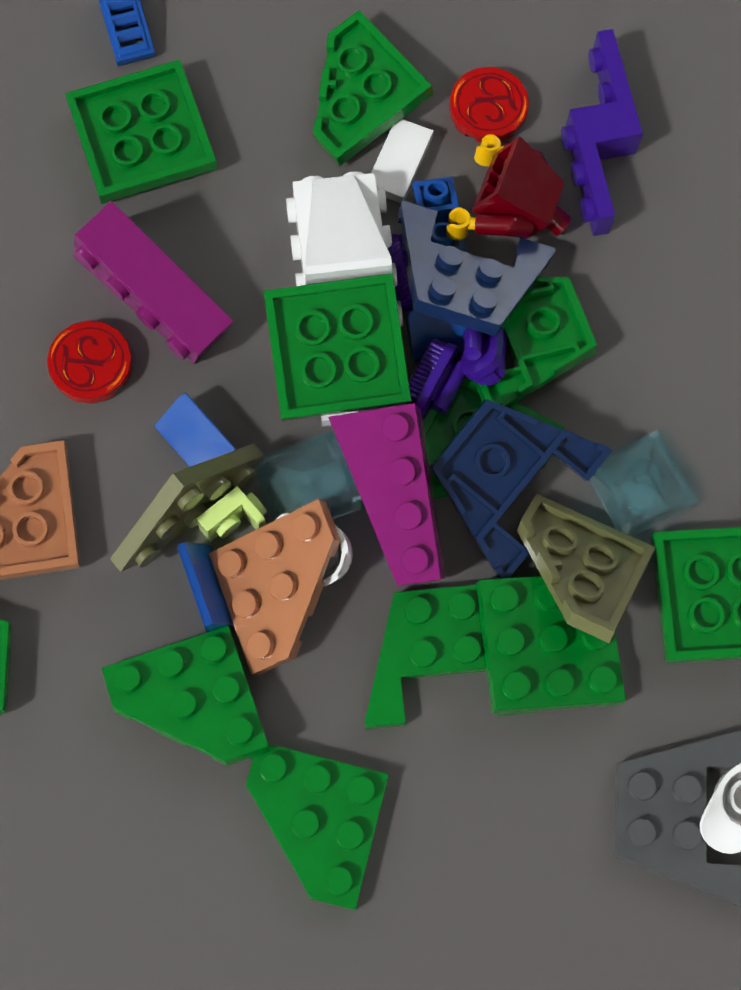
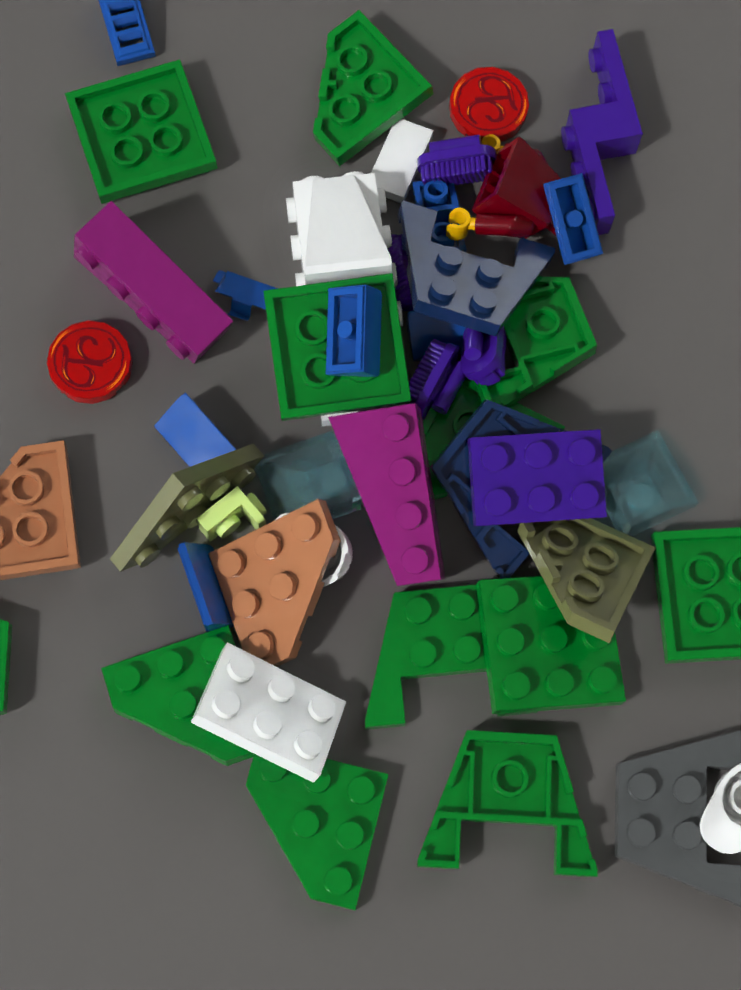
none -> white plate [191,642,346,783]
none -> blue piece [213,270,278,321]
none -> blue slope [326,285,382,377]
none -> dark purple piece [417,134,496,186]
none -> green wing [417,730,598,878]
none -> dark purple plate [467,429,607,526]
none -> blue slope [543,173,603,265]

